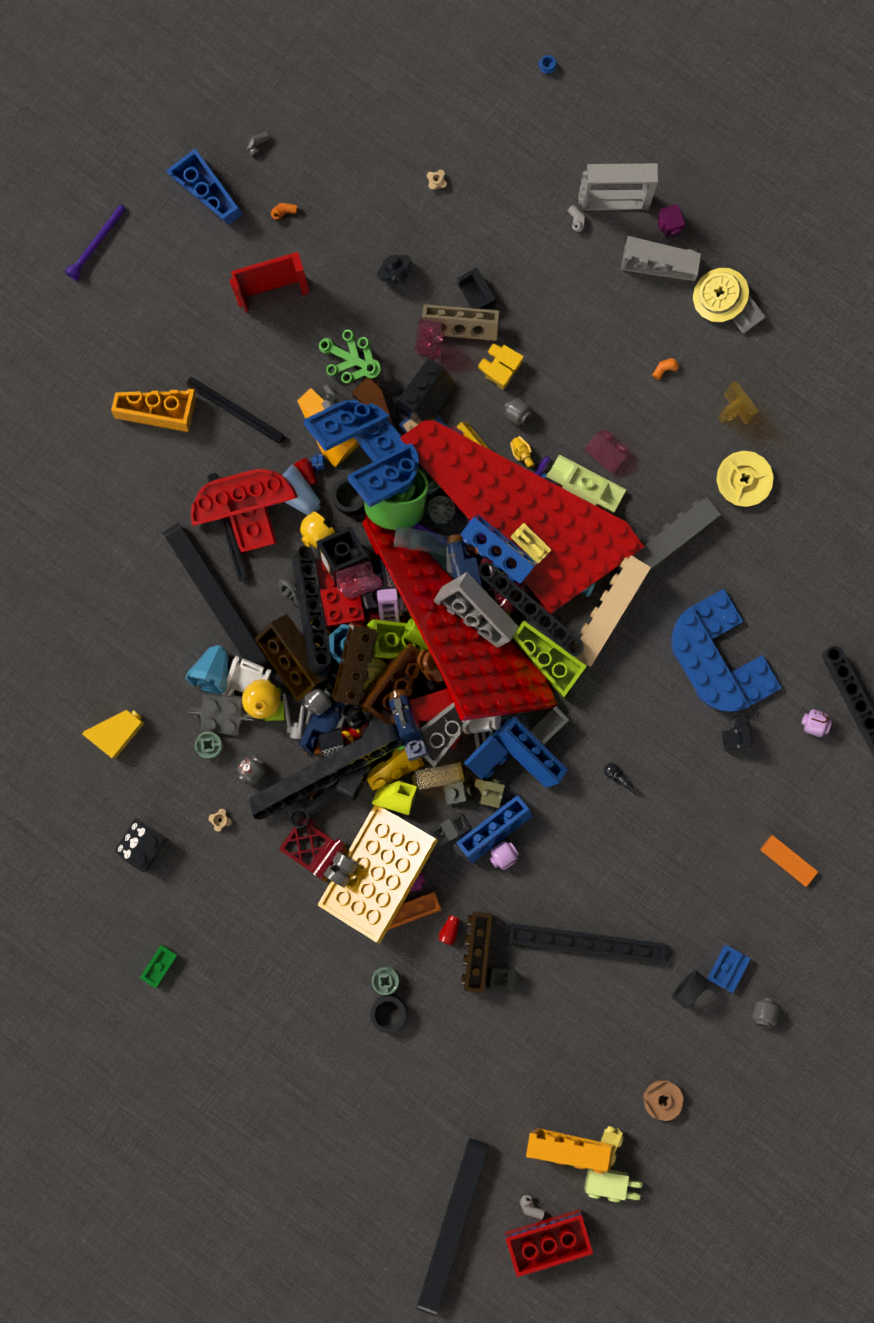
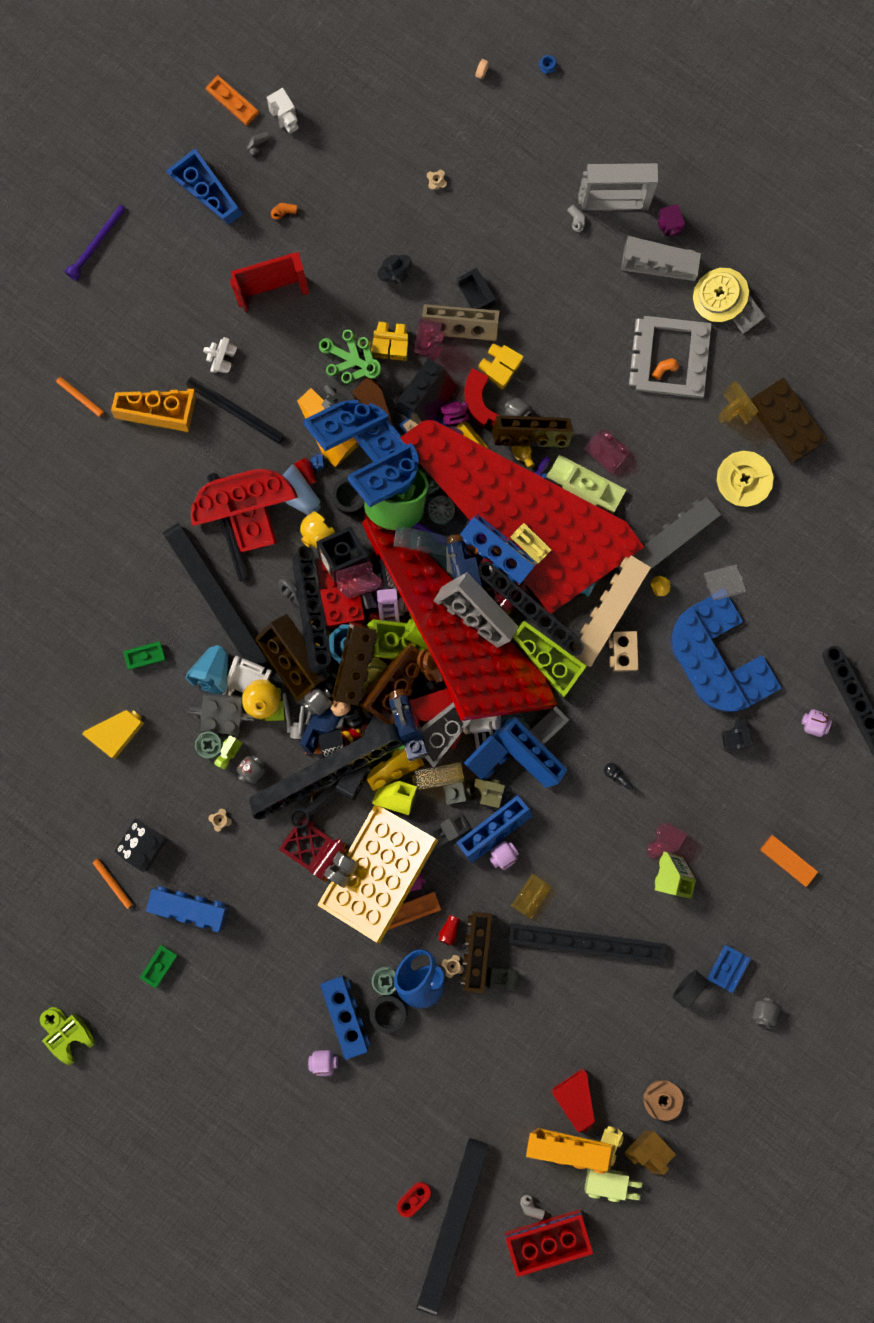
none -> lime piece [40,1007,95,1066]
none -> orange bar [56,376,104,417]
none -> orange bar [93,858,133,909]
none -> green plate [123,641,166,670]
none -> blue wedge [146,886,229,932]
none -> white hips [203,337,237,373]
none -> orange tile [205,75,259,126]
none -> lime plate [214,735,243,770]
none -> white hips [267,88,298,134]
none -> lavender head [308,1050,338,1076]
none -> blue brick [320,975,371,1060]
none -> light nougat tile [330,700,351,716]
none -> yellow hips [371,322,408,361]
none -> blue piece [394,950,445,1009]
none -> red plate [397,1181,431,1218]
none -> magenta wheel [441,402,470,424]
none -> tan plate [441,955,464,978]
none -> red arch [464,368,498,429]
none -> light nougat tile [475,59,489,79]
none -> dark brown brick [492,415,573,448]
none -> clear yellow slope [511,873,551,918]
none -> red slope [551,1068,595,1133]
none -> tan brick [609,631,638,672]
none -> pearl gold plate [624,1130,676,1175]
none -> light grey hinge [629,316,711,398]
none -> clear pink slope [646,822,687,858]
none -> yellow piece [651,576,671,596]
none -> lime slope [655,852,696,899]
none -> clear piece [704,565,746,601]
none -> dark brown brick [748,377,827,465]

